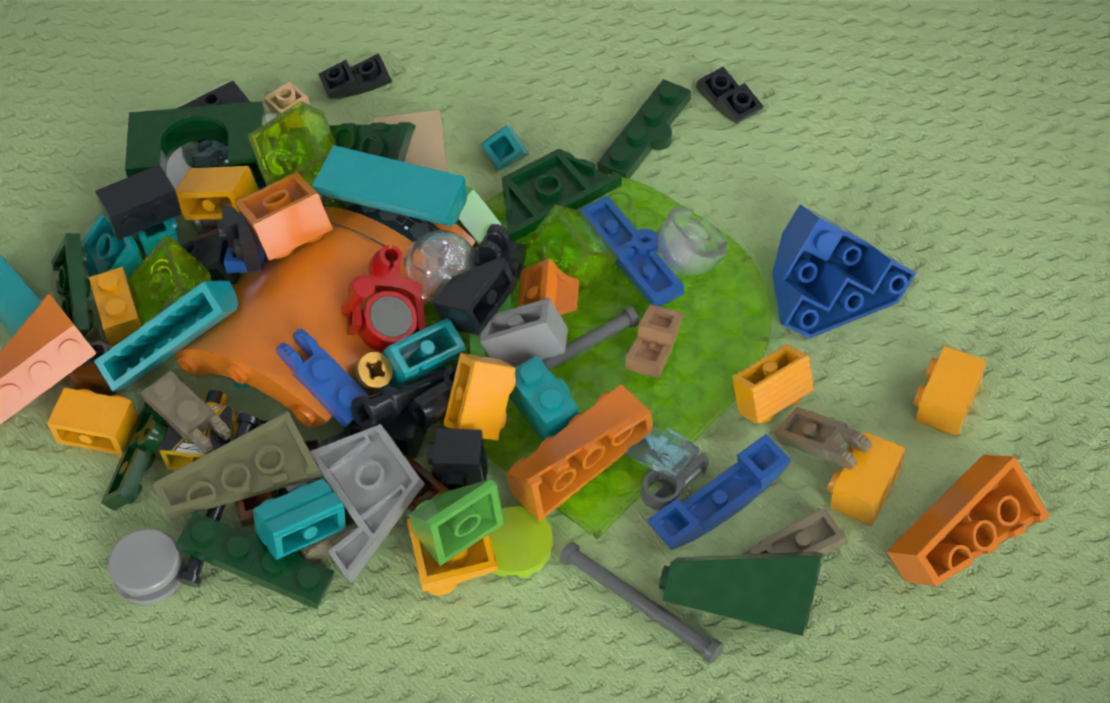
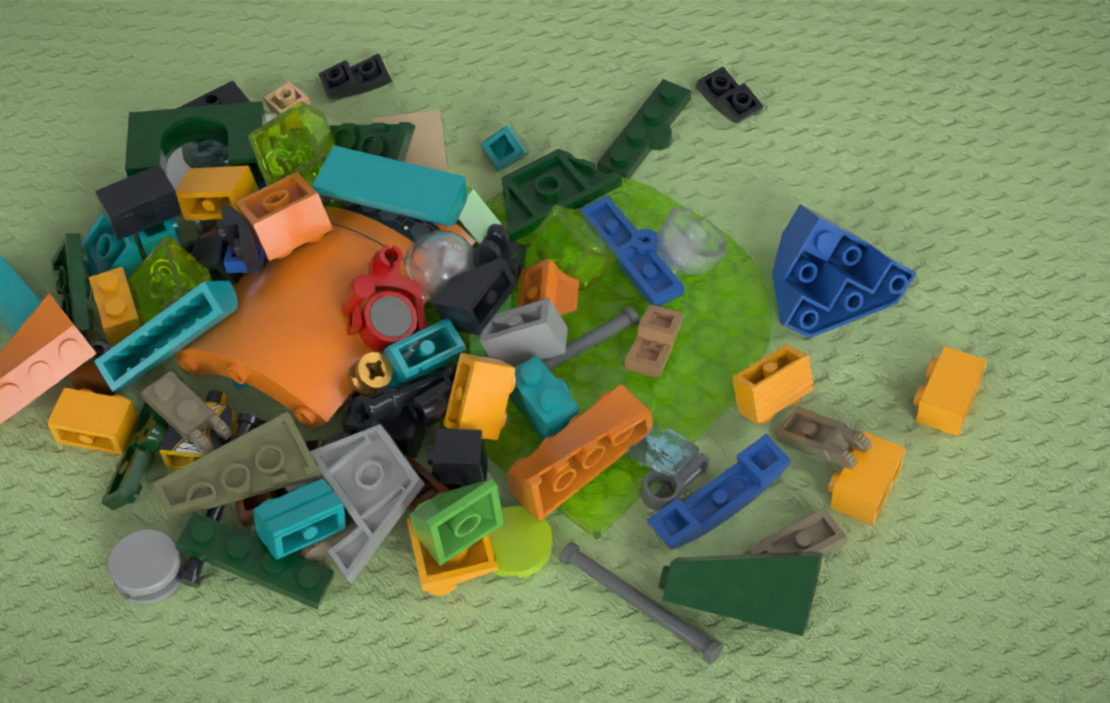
blue hinge [276,328,369,428] -> none
orange wedge [886,455,1050,586] -> none

